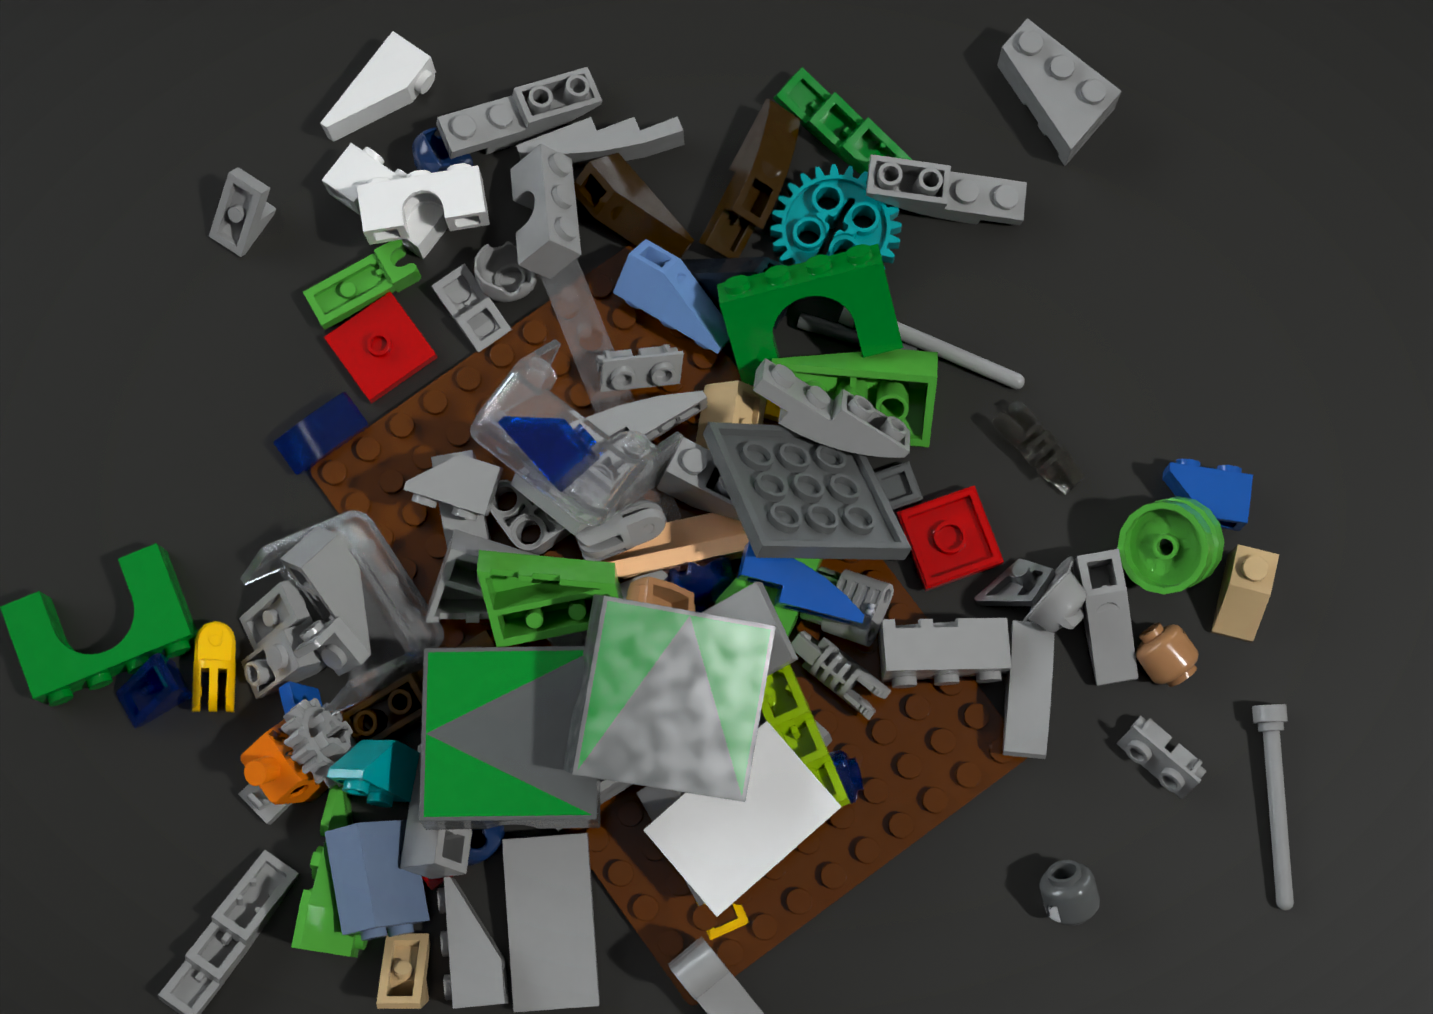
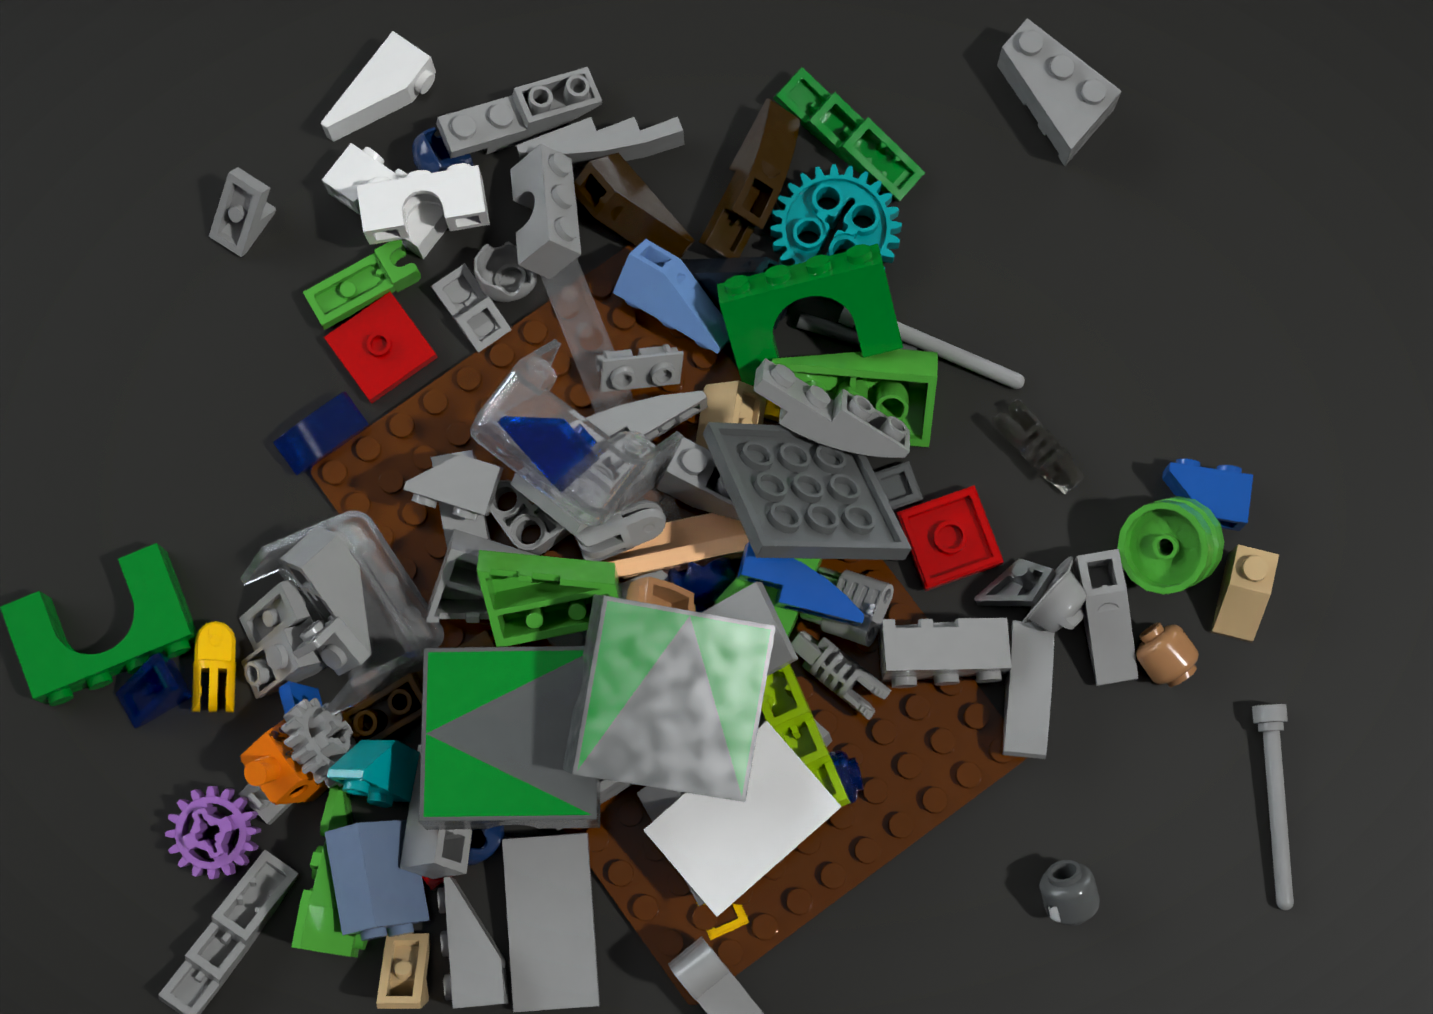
light grey slope [866,154,1027,225] -> none
light grey hinge [1116,715,1206,799] -> none
none -> medium lavender gear [165,786,261,879]

